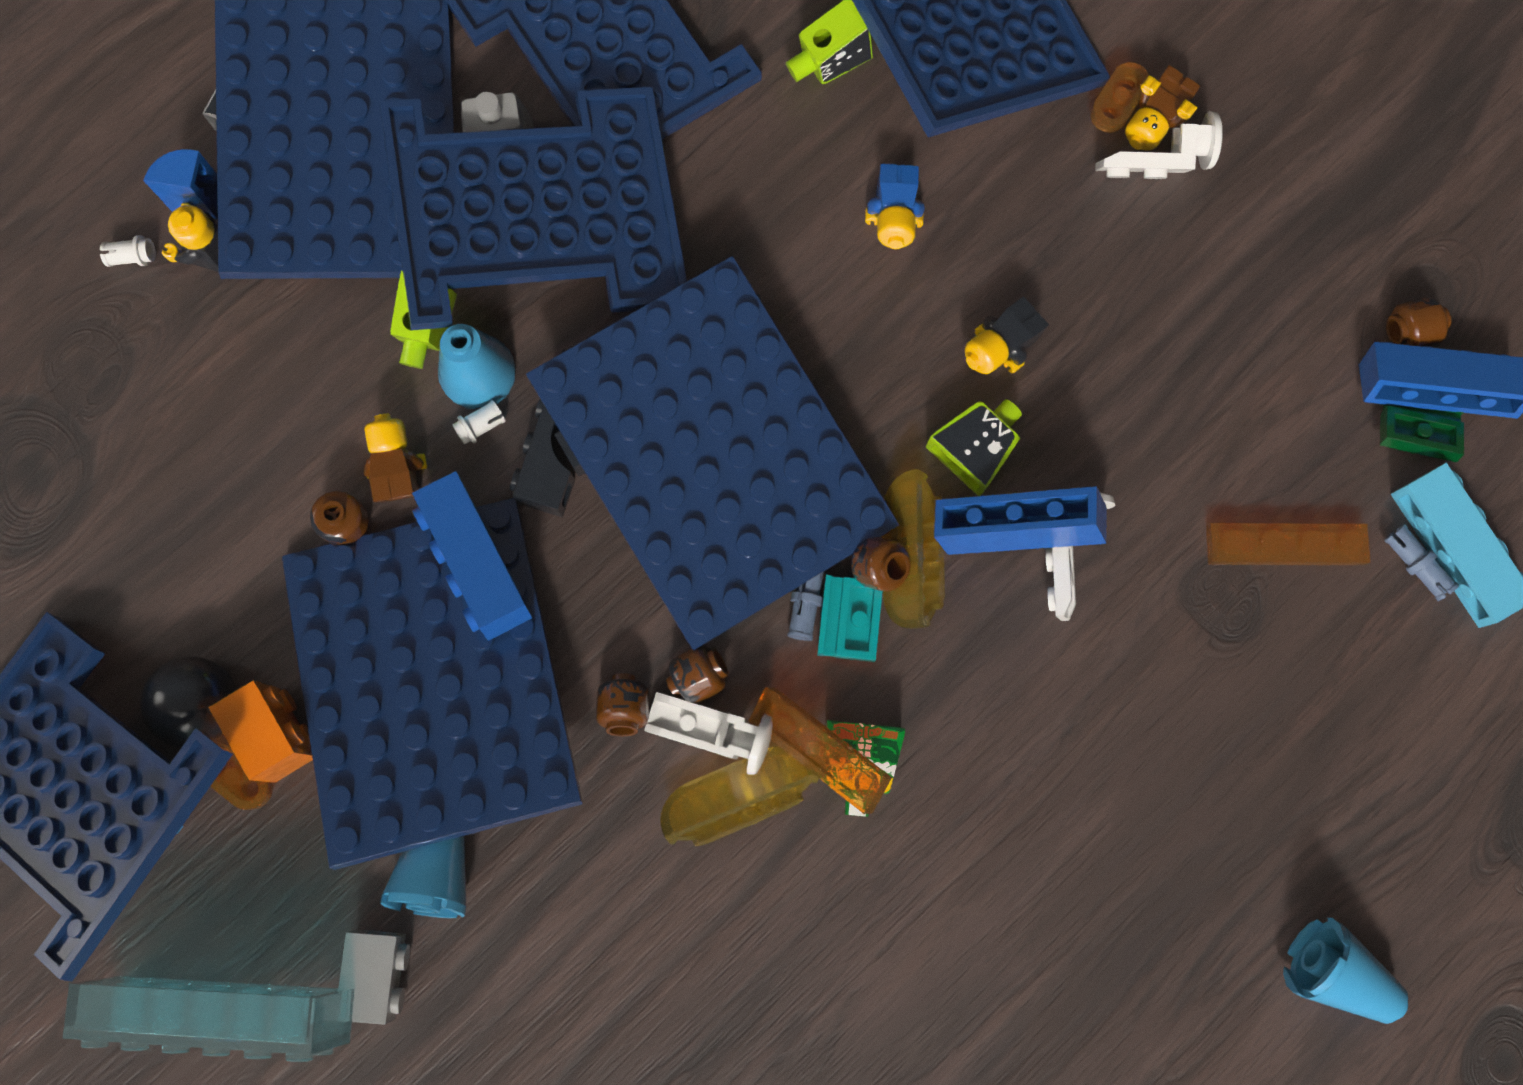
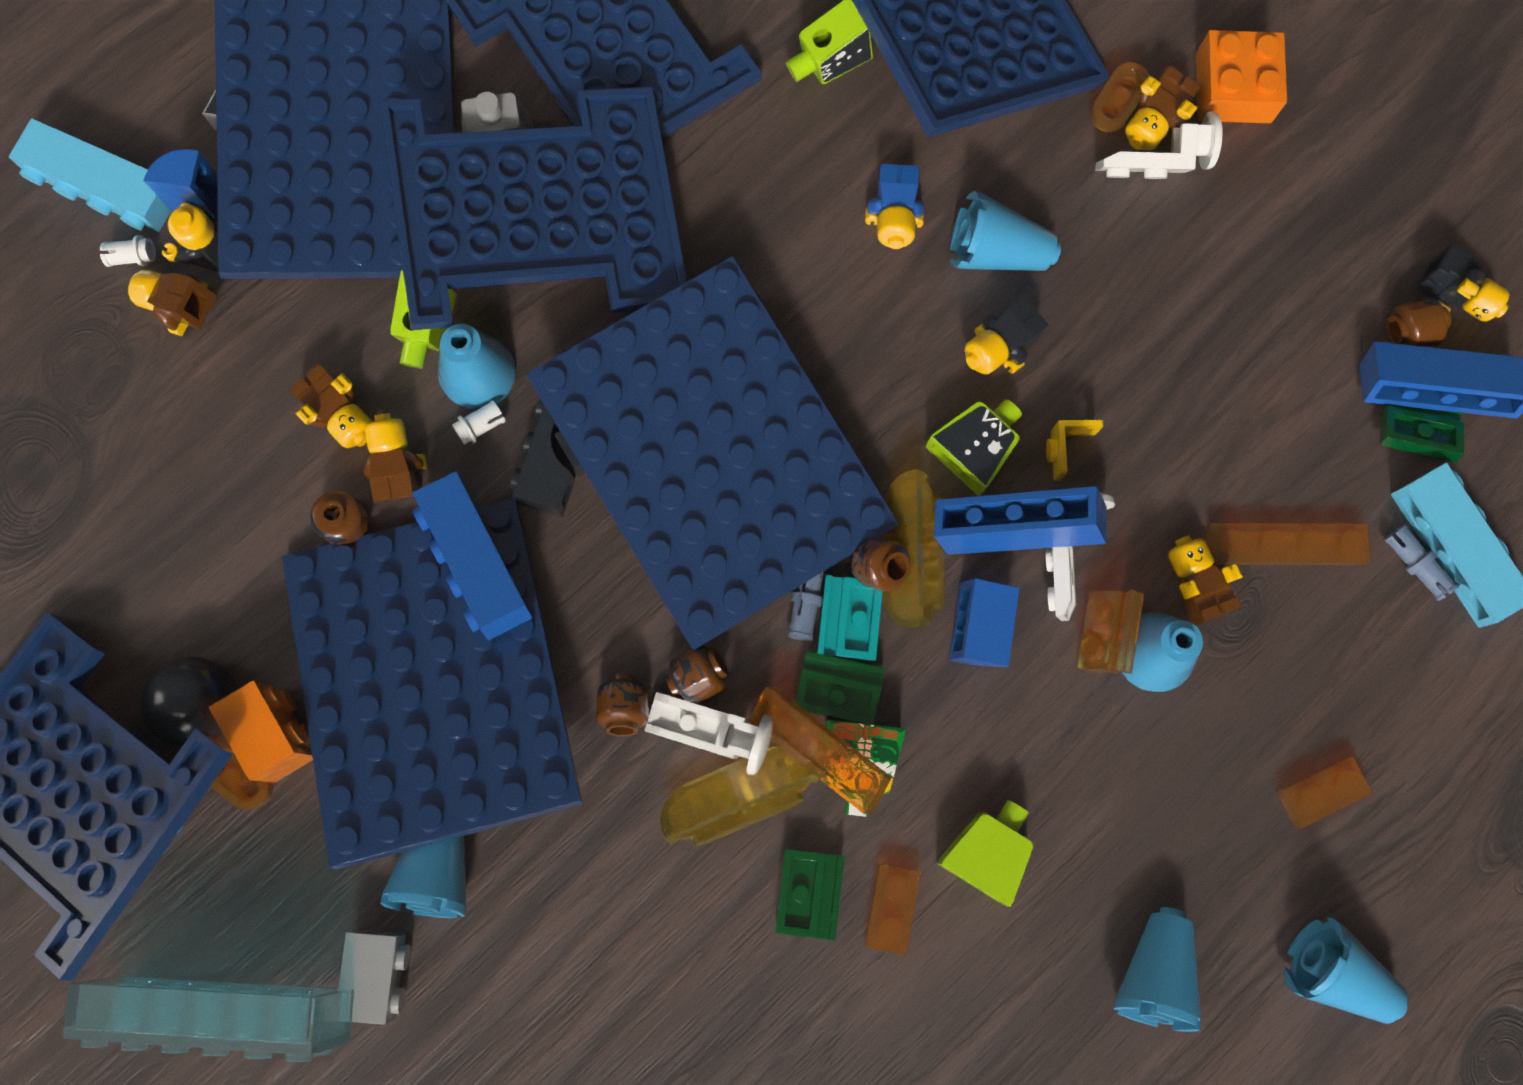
none -> medium azure brick [9,118,171,232]
none -> reddish brown piece [128,270,217,336]
none -> piece [289,364,372,448]
none -> dark green plate [775,849,845,941]
none -> dark green plate [794,651,885,725]
none -> clear orange plate [864,864,921,956]
none -> lime torso [937,800,1034,907]
none -> blue brick [949,578,1020,667]
none -> dark azure cone [950,191,1061,271]
none -> yellow bracket [1046,420,1103,481]
none -> clear orange plate [1077,590,1144,674]
none -> dark azure cone [1114,907,1202,1032]
none -> dark azure cone [1116,613,1203,692]
none -> piece [1168,535,1243,626]
none -> orange brick [1196,30,1287,123]
none -> clear orange plate [1277,756,1373,828]
none -> black piece [1416,243,1509,322]

